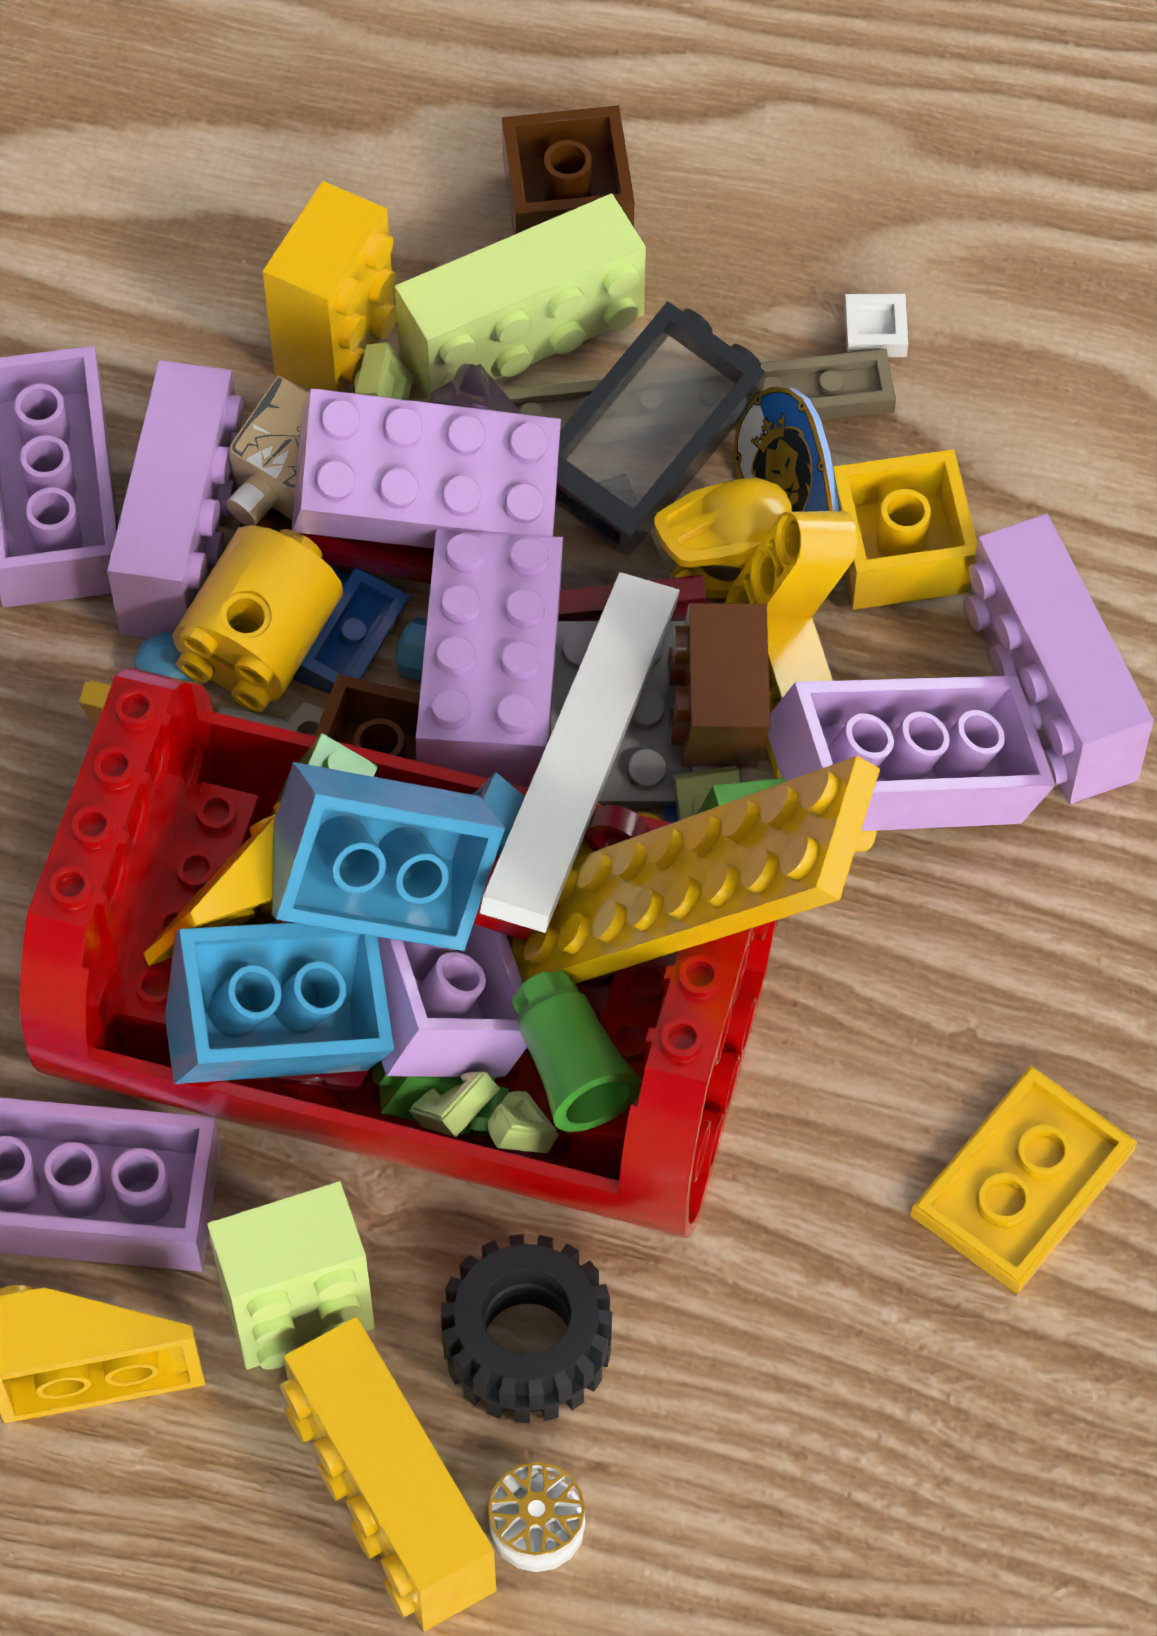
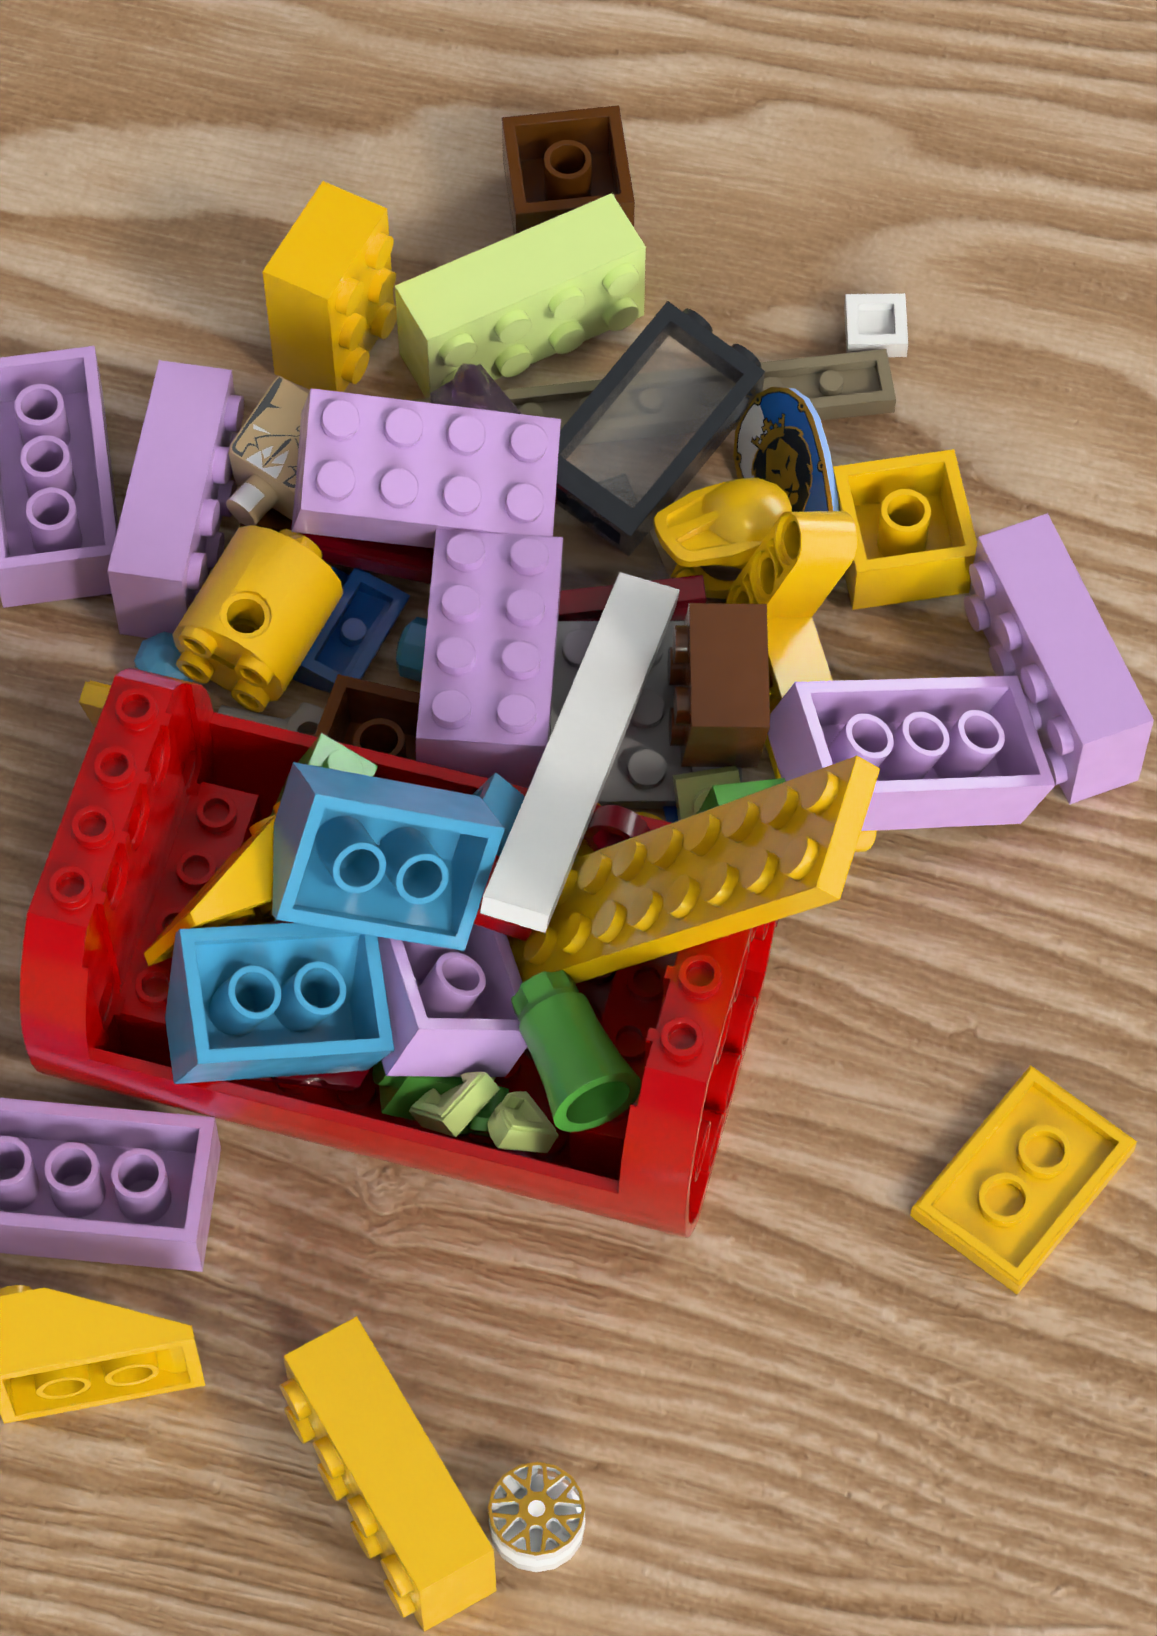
yellowish green brick [207,1181,375,1370] -> none
yellowish green plate [354,342,414,400] -> none
black tyre [441,1234,612,1423] -> none

